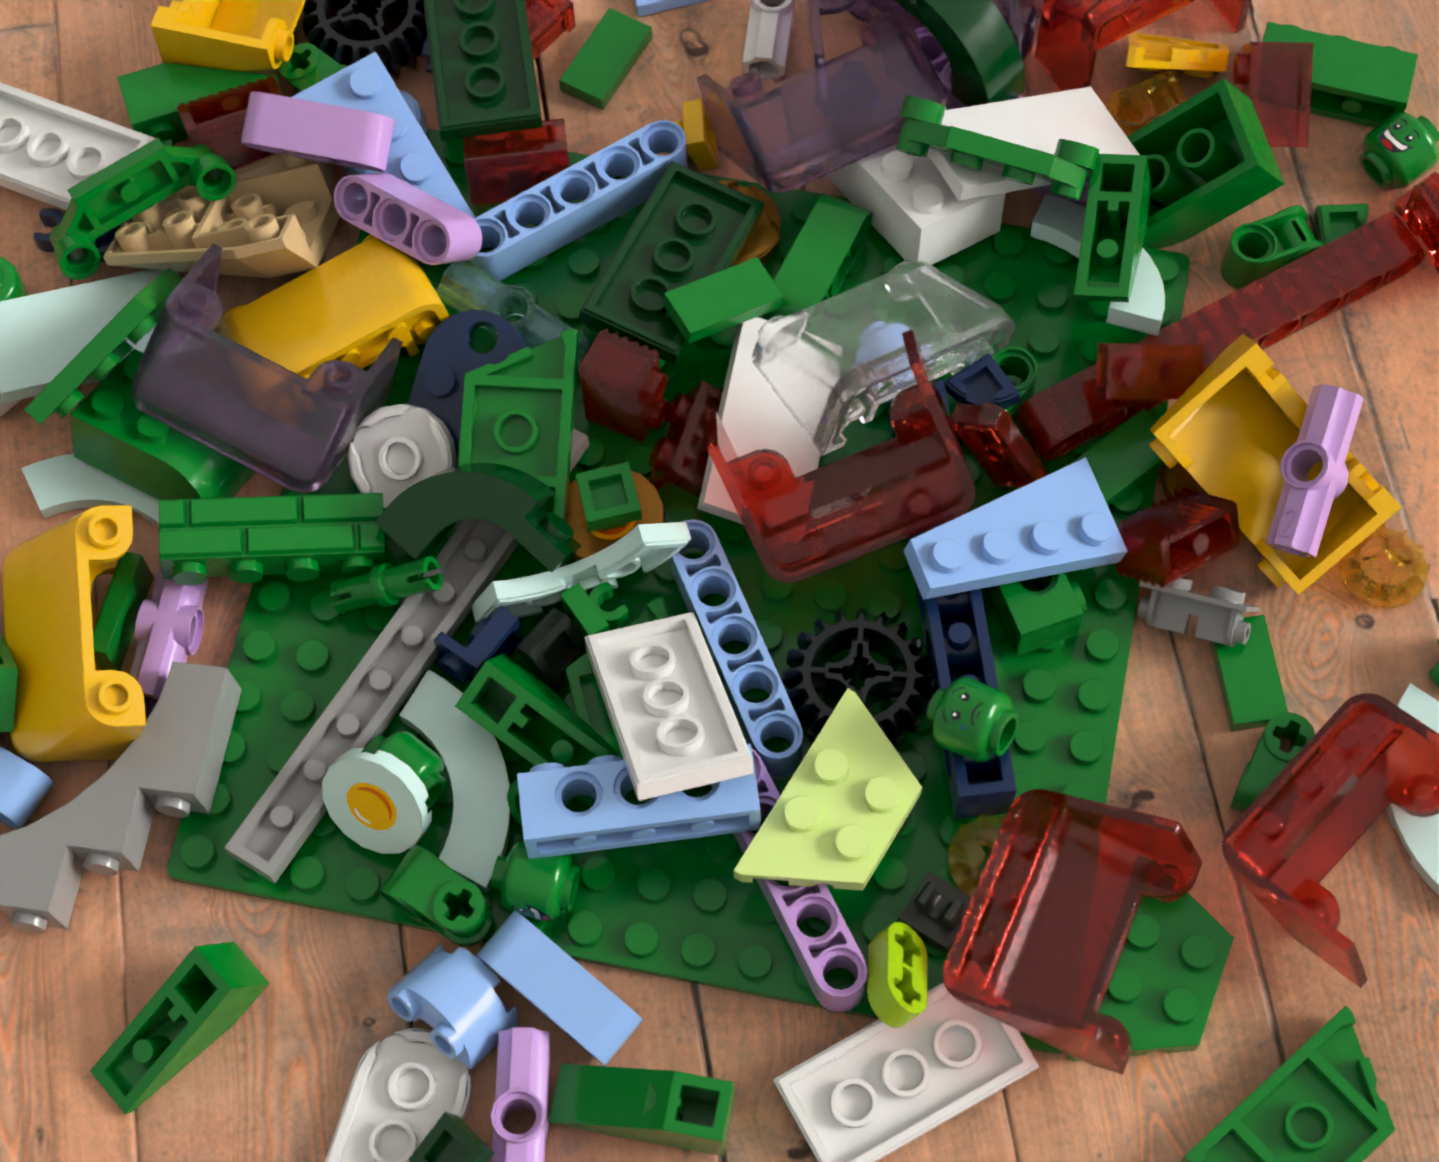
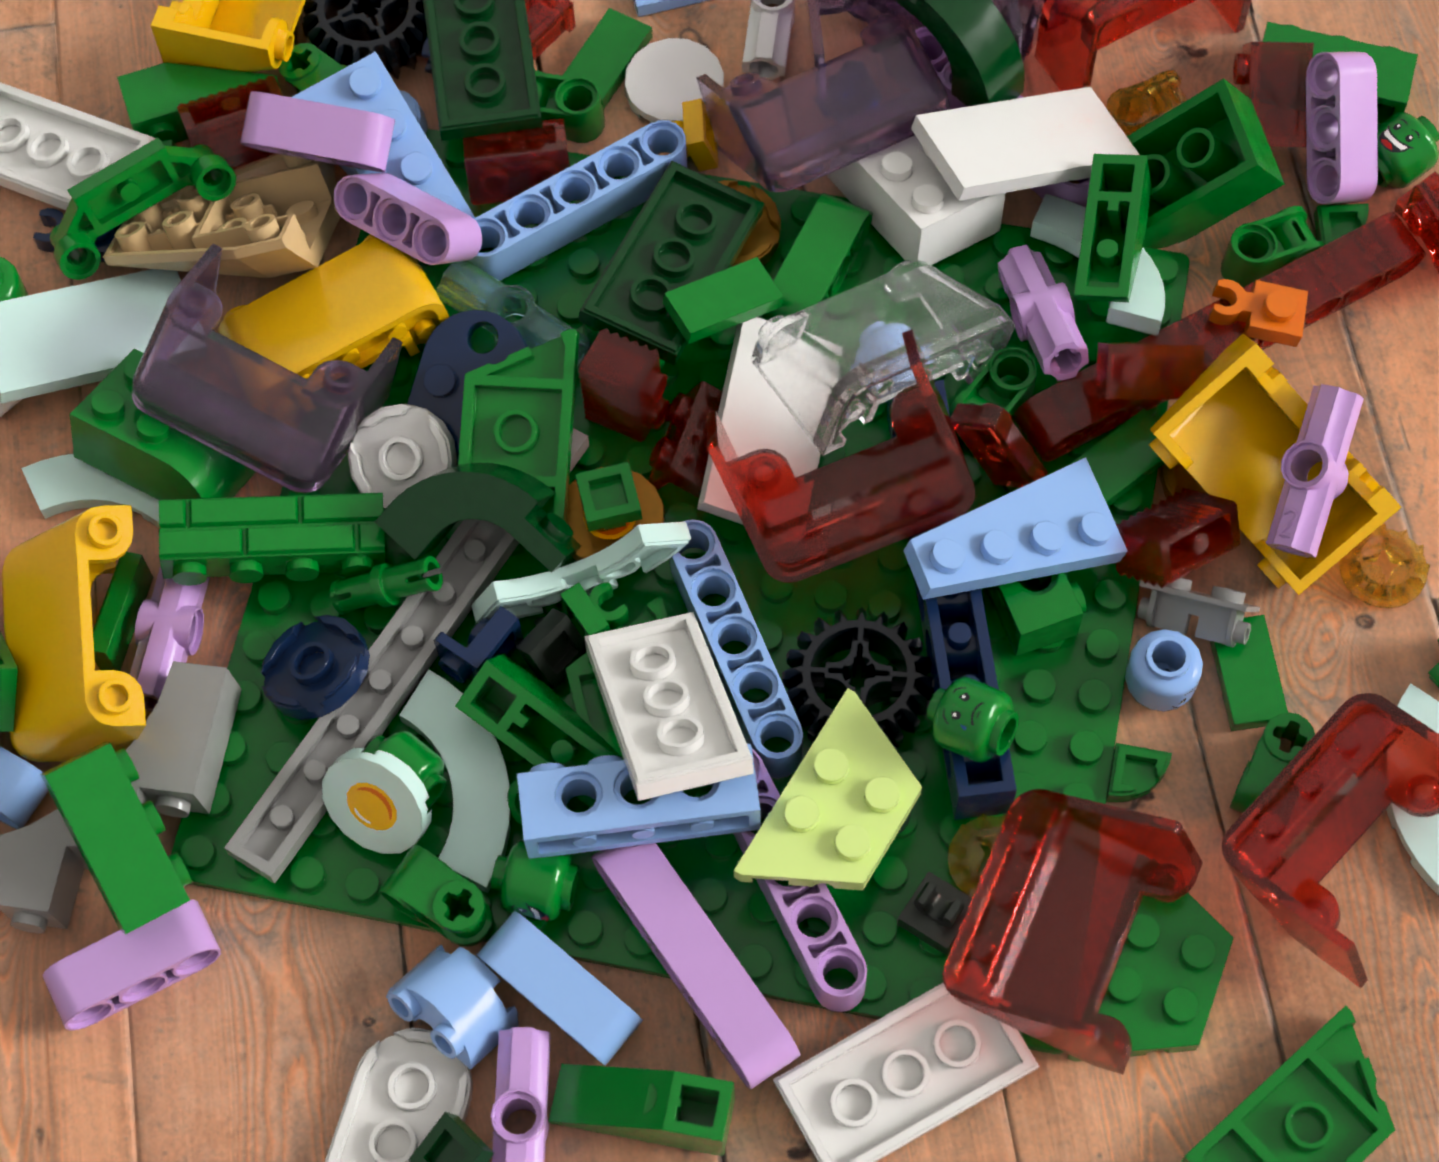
green plate [24,267,185,425] -> none
green slope [90,941,269,1114] -> none
lime beam [867,922,927,1028] -> none
green plate [896,95,1100,201] -> none
dark blue tile [944,353,1020,410] -> none
yellow wing [1124,32,1229,78] -> none
none -> green brick [40,742,192,934]
none -> lavender beam [43,899,221,1030]
none -> dark blue tile [261,615,370,720]
none -> green piece [512,70,605,143]
none -> lavender beam [591,843,801,1090]
none -> white tile [625,38,724,123]
none -> lavender piece [998,245,1089,381]
none -> green tile [1106,743,1172,802]
none -> light blue head [1125,629,1203,712]
none -> orange plate [1208,279,1308,347]
none -> lavender beam [1306,52,1378,204]

